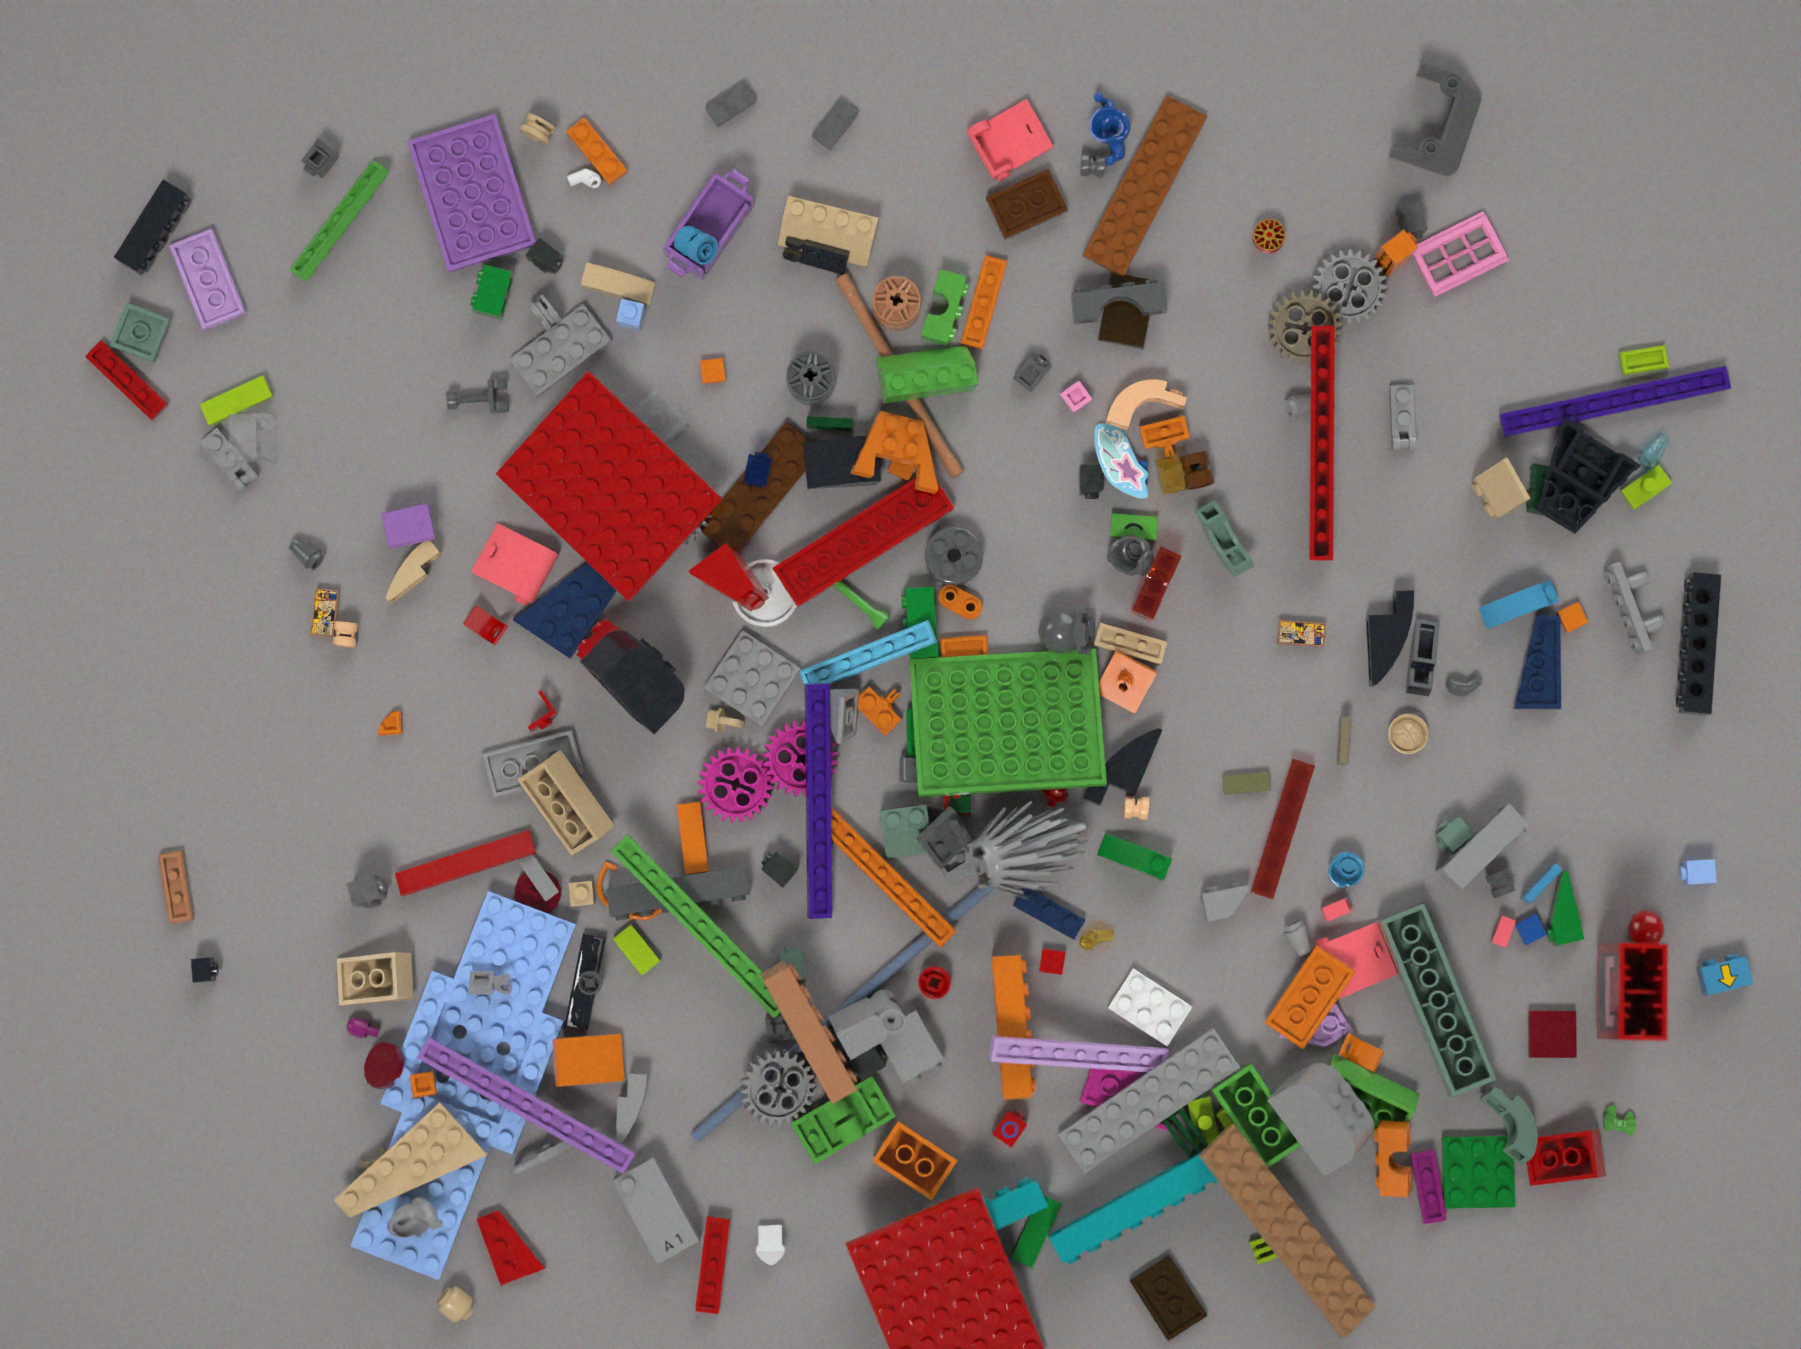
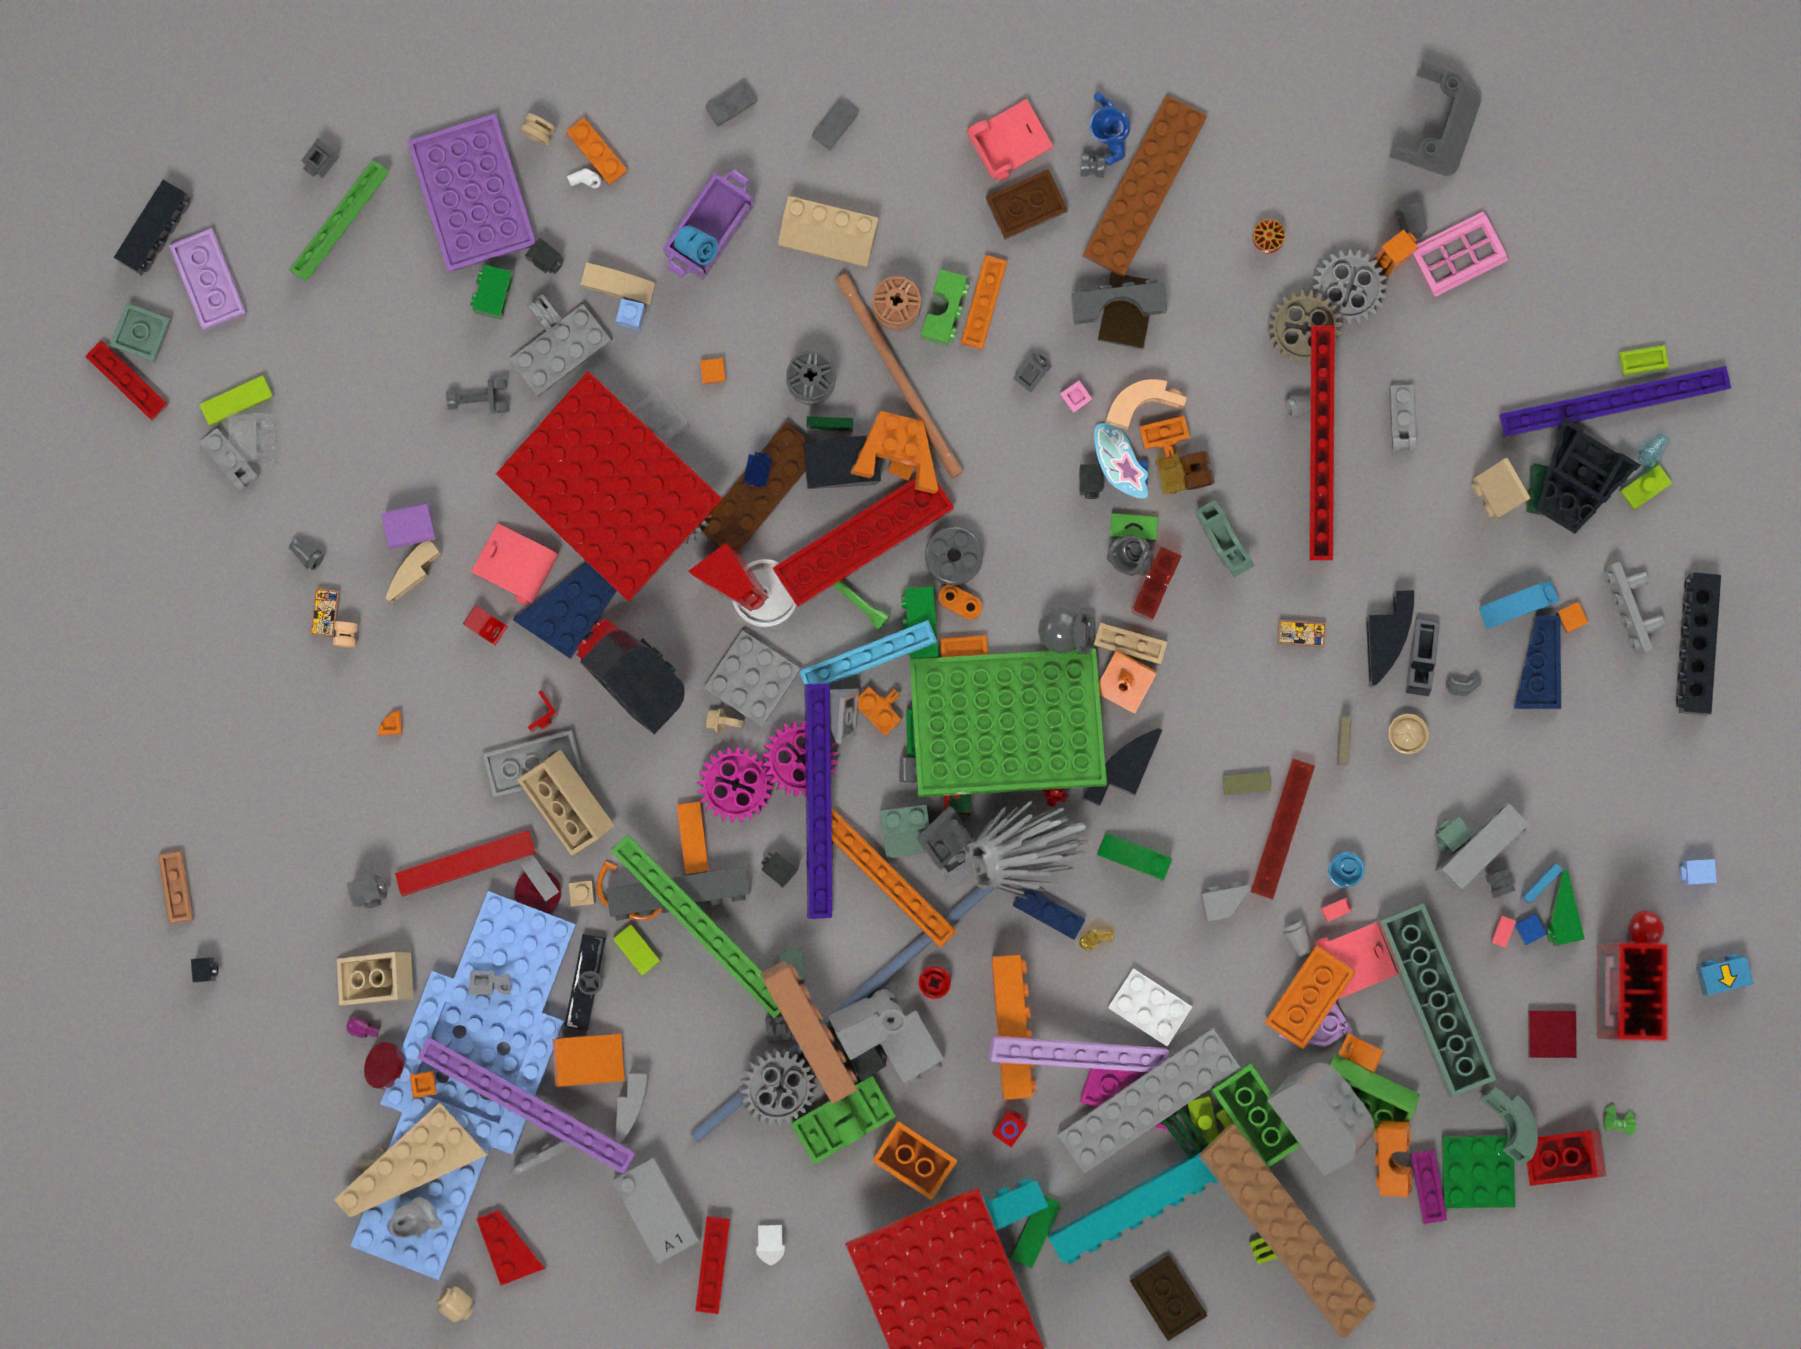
black hinge [782,237,850,275] -> none
bright green slope [875,345,978,404] -> none
red tile [1039,949,1066,975] -> none
light nougat wheel [1123,795,1149,821] -> none

